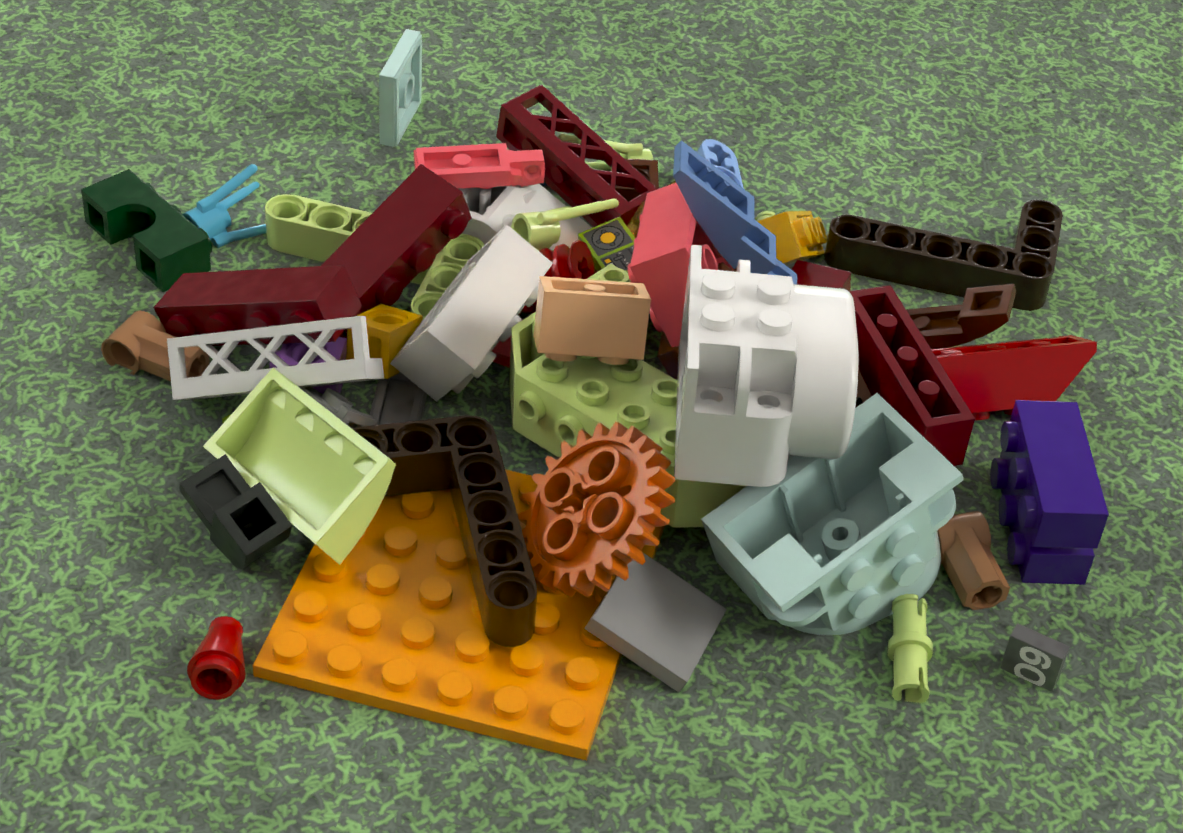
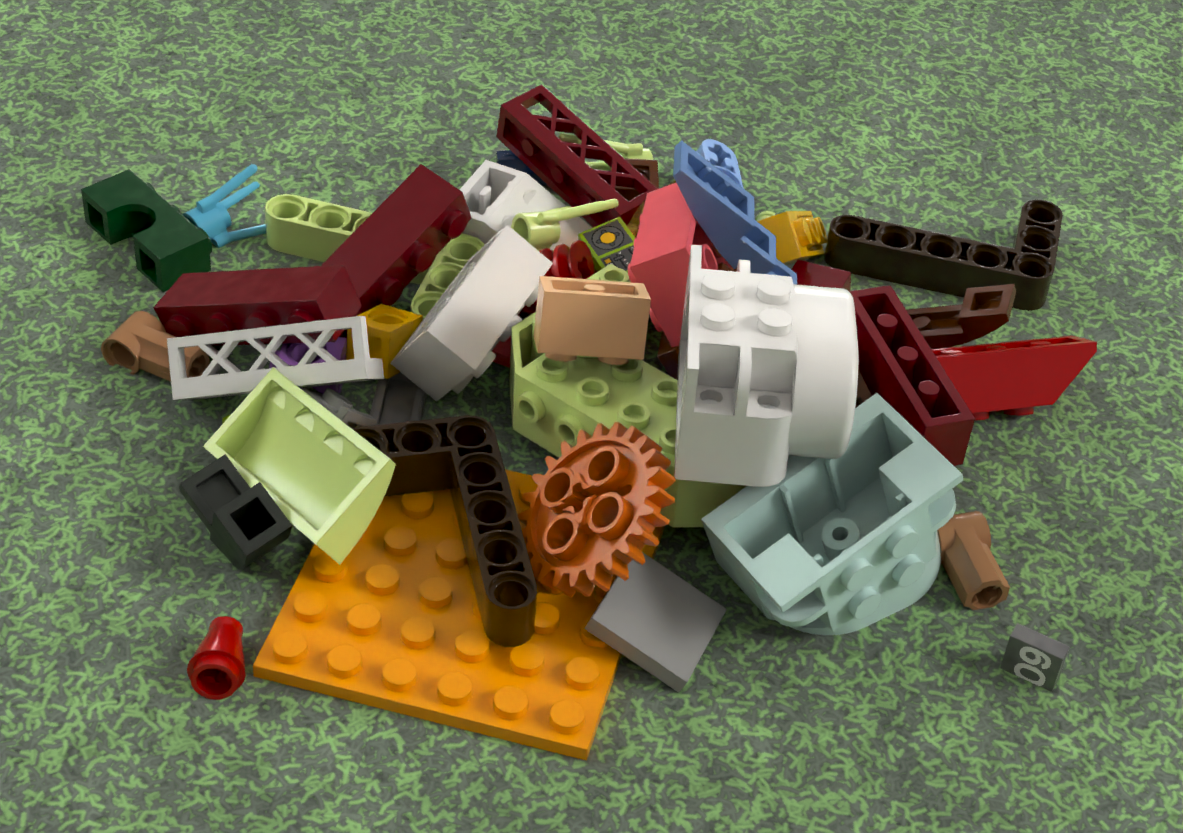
light aqua tile [379,29,422,147] -> none
coral hinge [413,143,545,189] -> none
yellowish green pin [888,594,933,703] -> none
dark purple piece [990,400,1109,585] -> none

